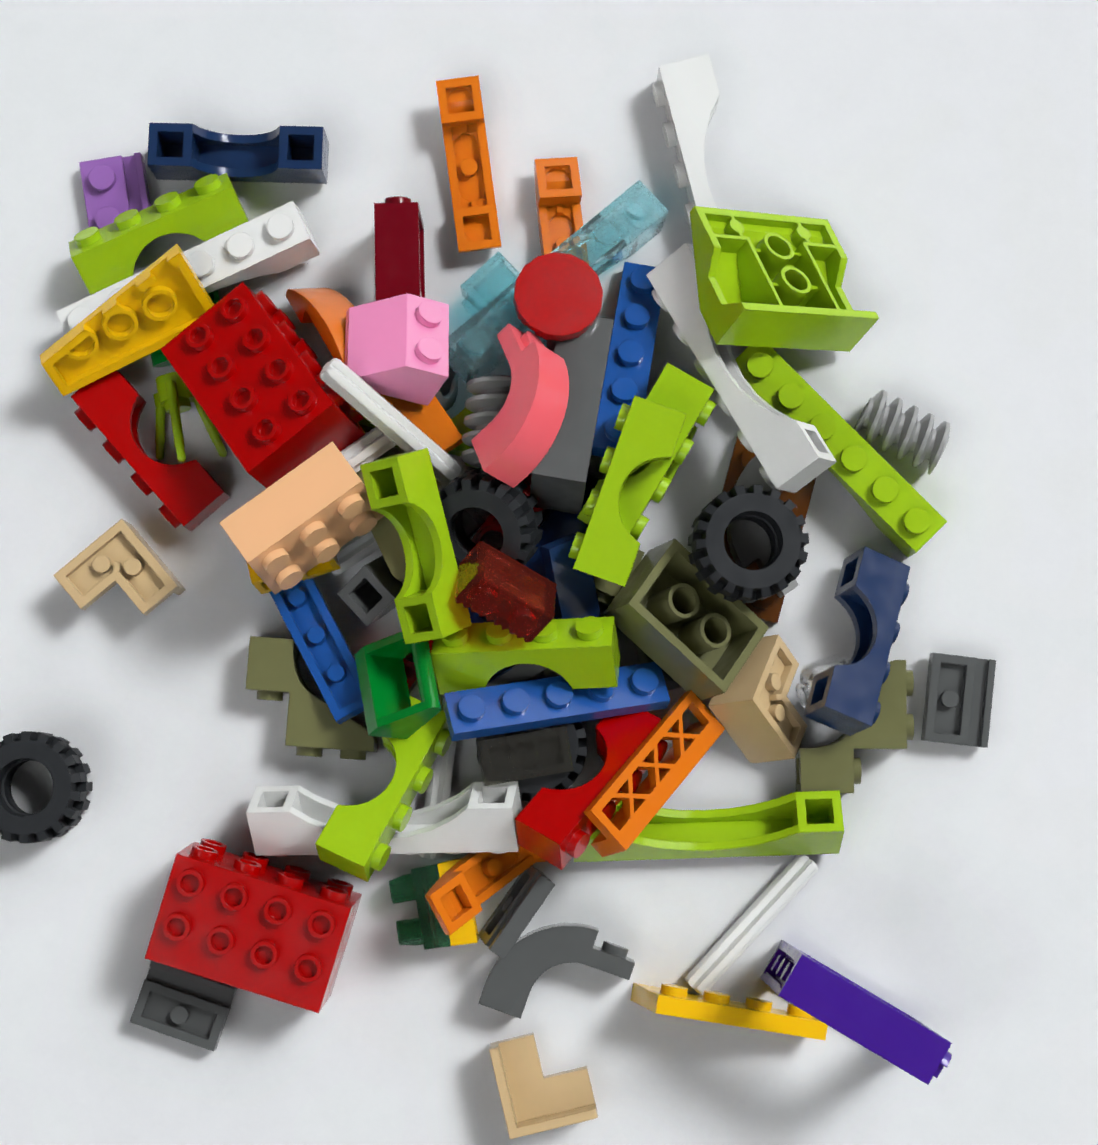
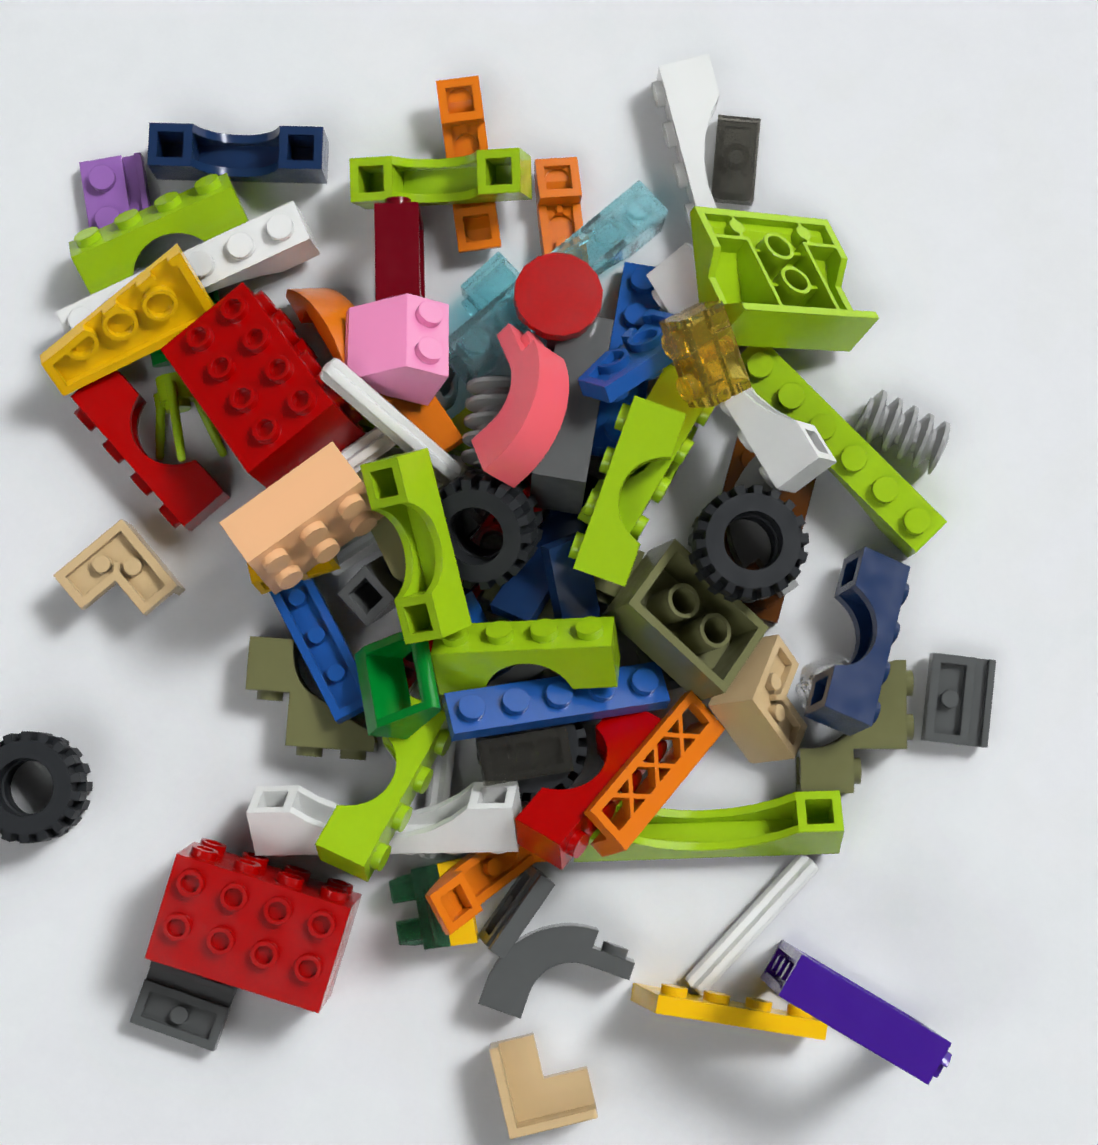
clear red brick [455,541,557,642] -> none
none -> lime arch [349,148,532,209]
none -> blue wing [577,309,710,403]
none -> clear yellow brick [660,301,751,408]
none -> clear smoke plate [711,115,761,206]

